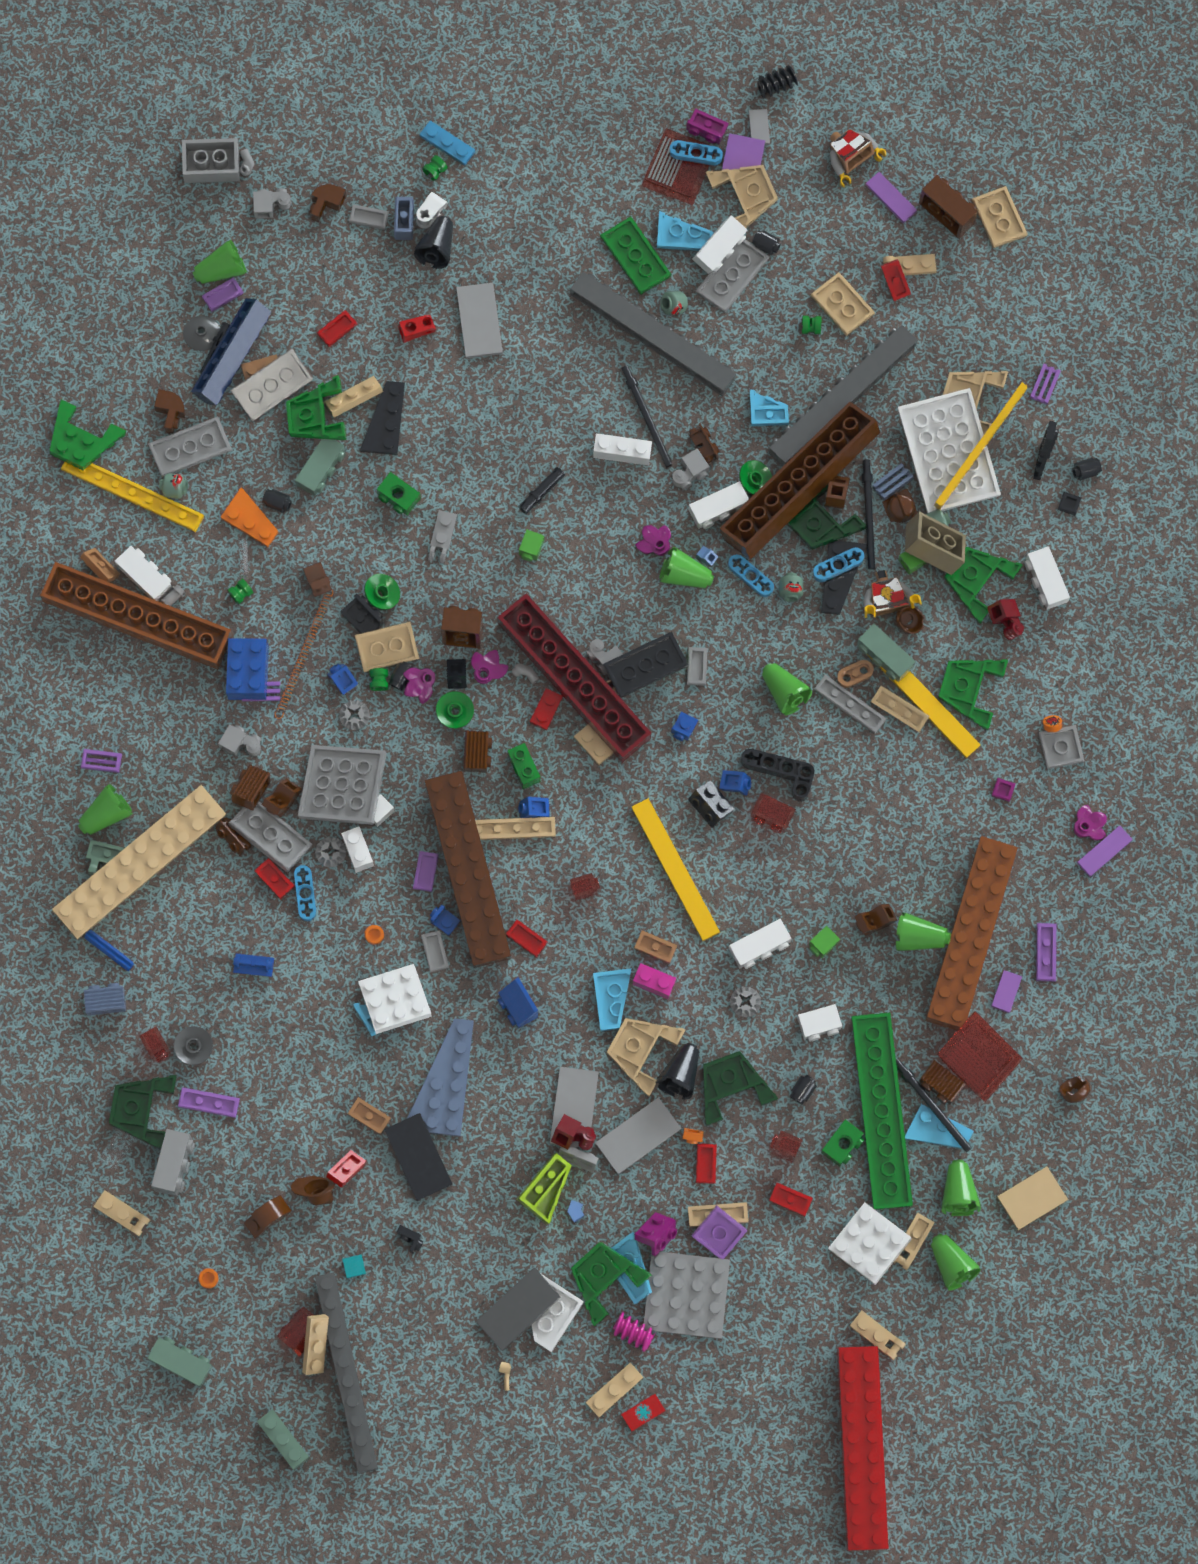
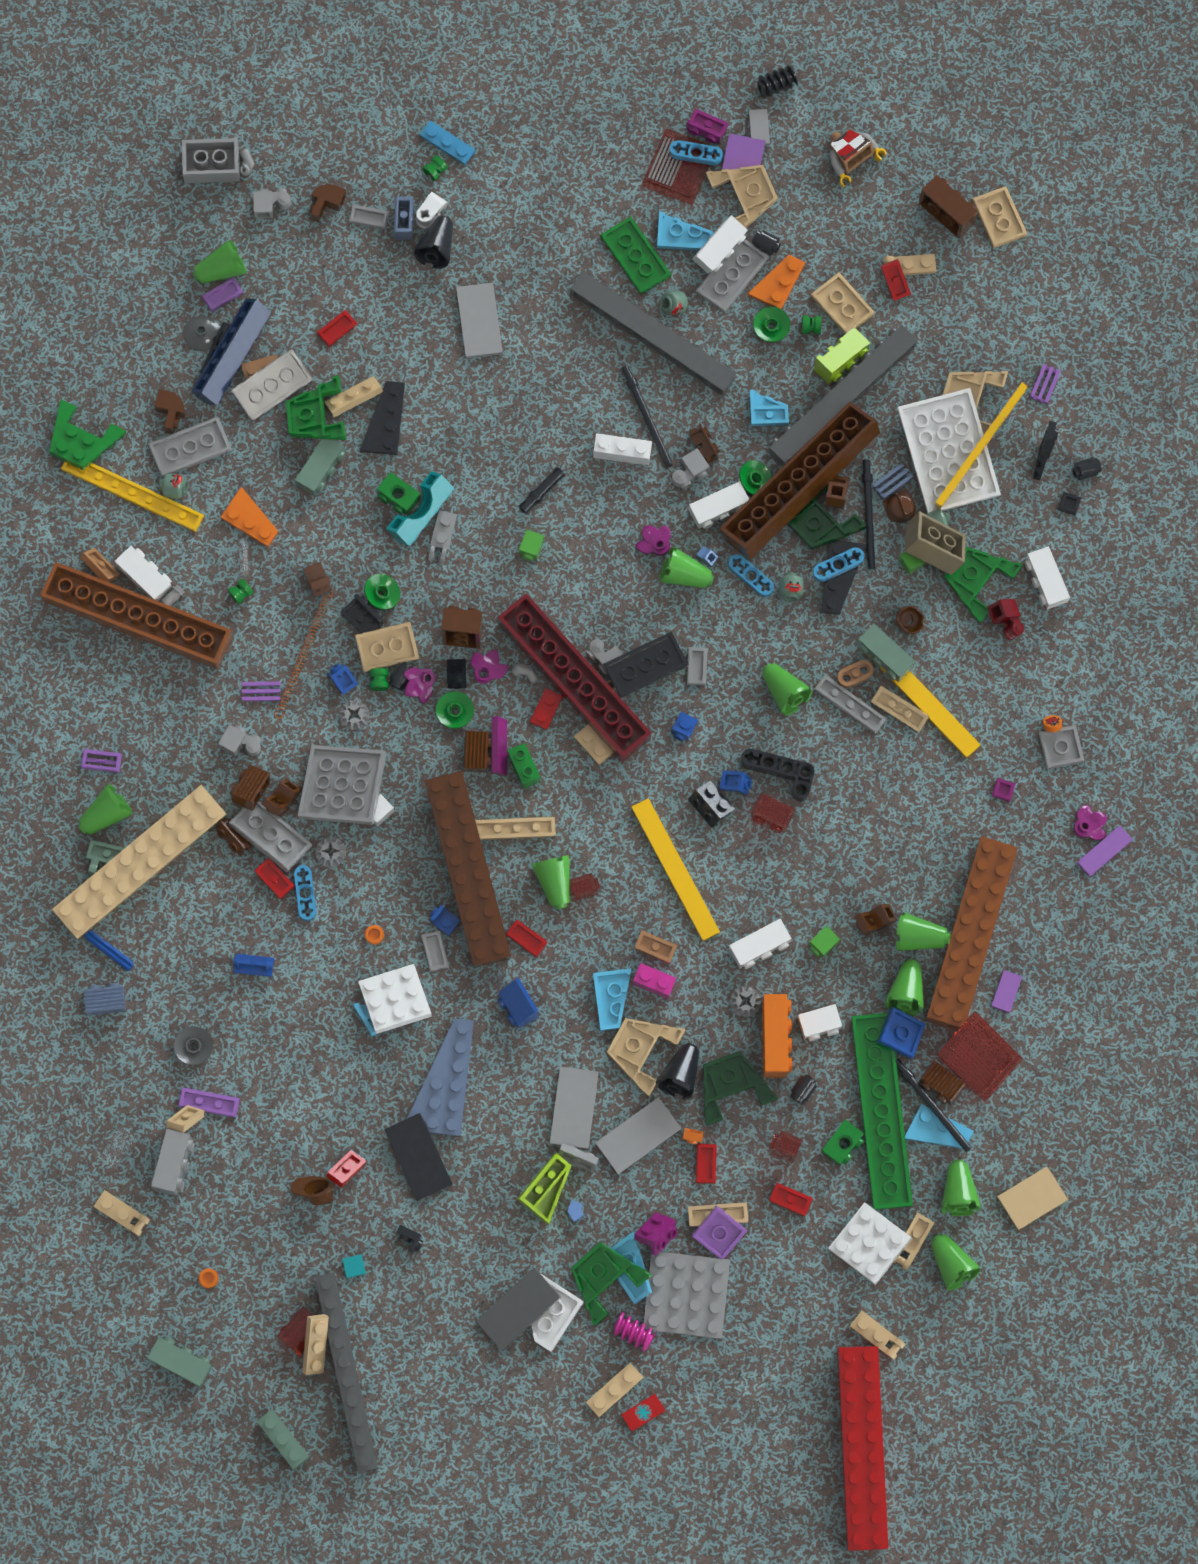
dark green wing [109,1075,177,1150] -> none
clear red brick [139,1026,171,1063] -> none
blue brick [226,638,269,700] -> none
reddish brown brick [244,1195,292,1239] -> none
black brick [262,489,292,513] -> none
white brick [341,827,374,873] -> none
medium nougat plate [348,1097,391,1135] -> none
red leg [398,315,436,343] -> none
medium lavender tile [413,851,439,892] -> none
tan hand [499,1362,511,1391] -> none
blue bracket [518,797,550,818] -> none
dark red brick [551,1114,596,1150] -> none
torso [863,570,922,618] -> none
medium lavender tile [866,172,917,224] -> none
green wing [938,659,1008,730] -> none
medium lavender tile [1036,923,1057,982] -> none
reddish brown hair [1059,1076,1090,1103] -> none
none -> tan plate [167,1105,204,1133]
none -> teal arch [386,471,454,546]
none -> magenta tile [492,716,507,776]
none -> bright green cone [531,855,570,910]
none -> orange wing [748,255,806,309]
none -> green dish [753,307,790,342]
none -> orange brick [762,994,792,1078]
none -> lime wedge [814,327,870,385]
none -> blue tile [878,1007,926,1059]
none -> bright green cone [885,959,924,1016]

